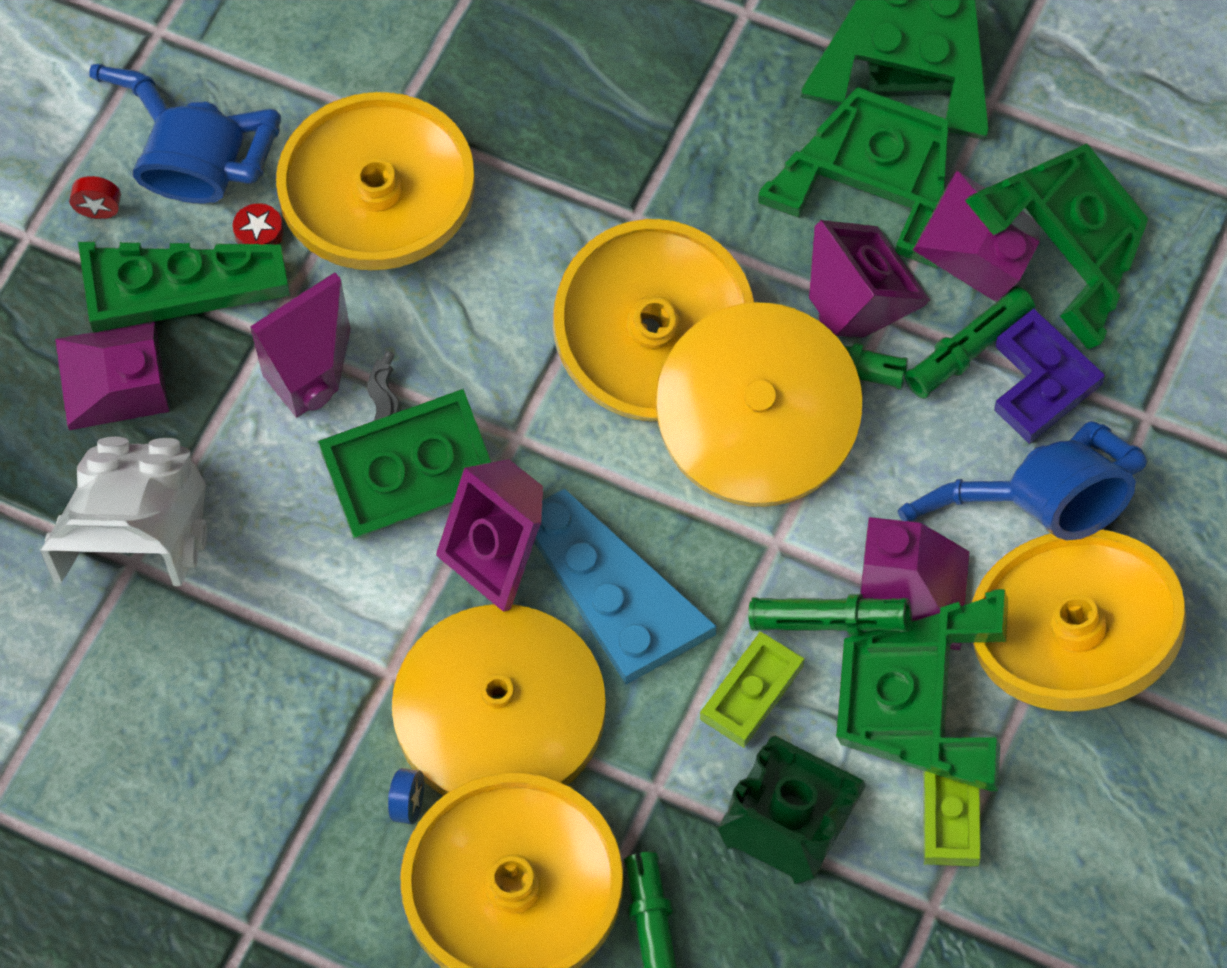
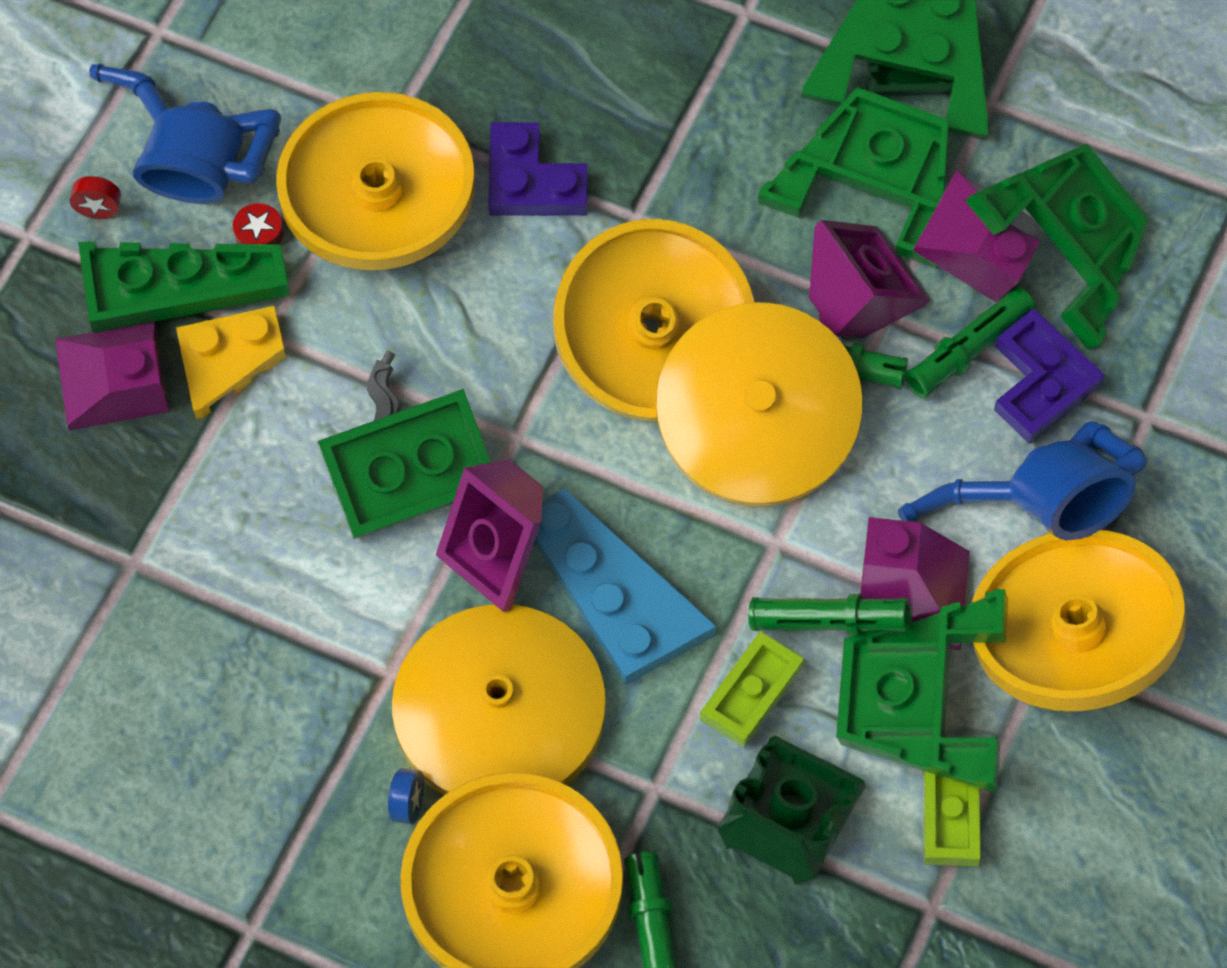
white slope [40,437,207,586] -> none
magenta slope [250,272,351,418] -> none
none -> yellow wing [176,306,286,419]
none -> dark purple plate [488,122,588,216]

